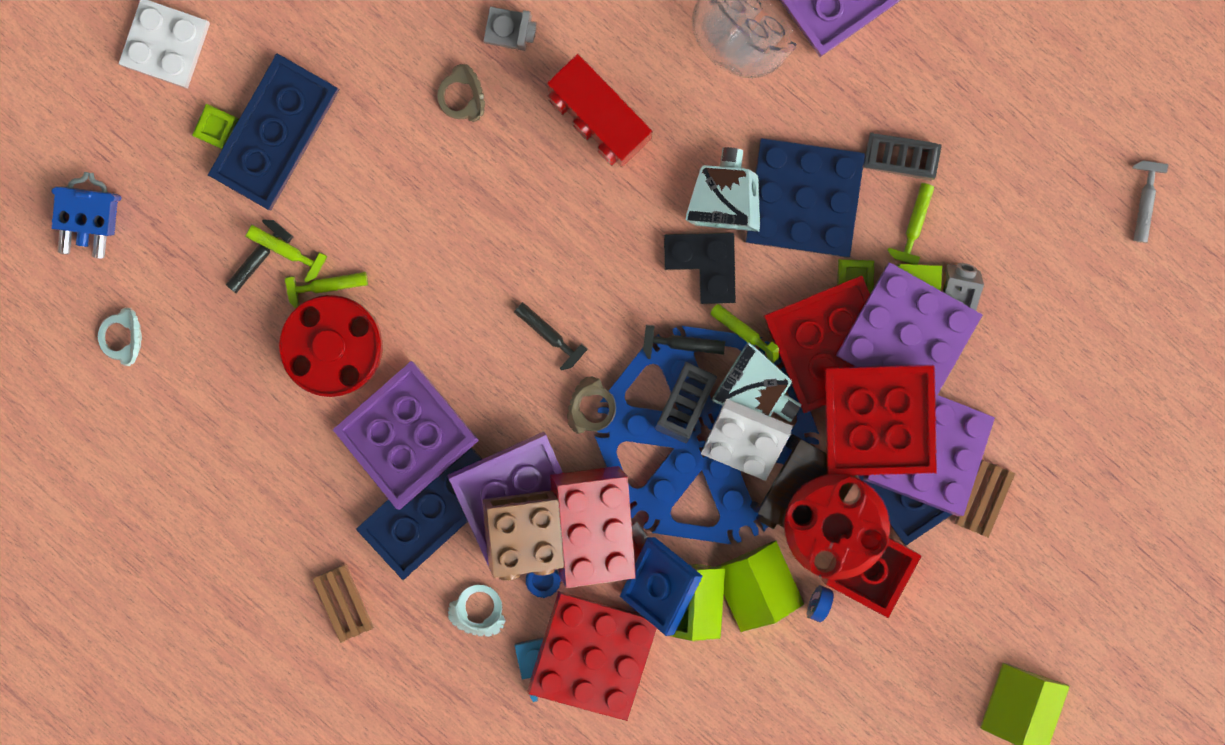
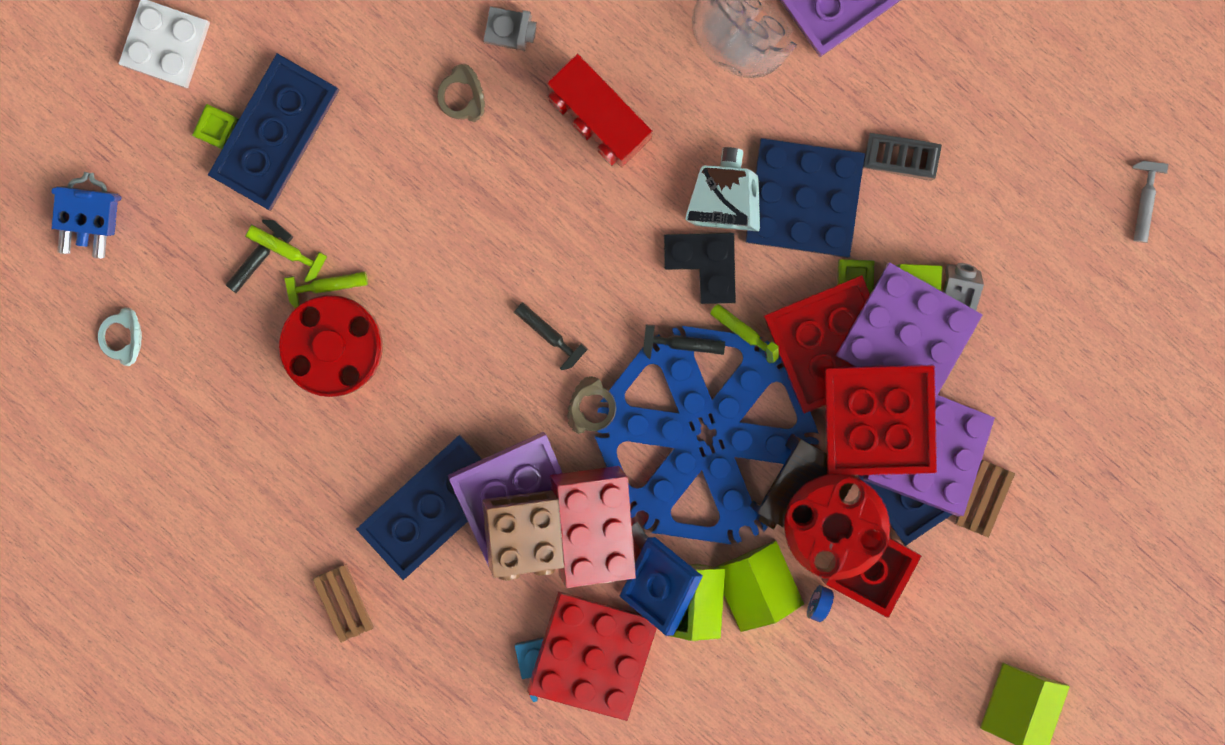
medium lavender plate [333,361,479,510] -> none
light aqua piece [448,585,506,637] -> none
blue tile [526,569,561,598] -> none
dark grey slope [655,362,718,443] -> none
white plate [701,399,793,481] -> none
torso [711,343,801,422] -> none
lime piece [888,183,935,265] -> none

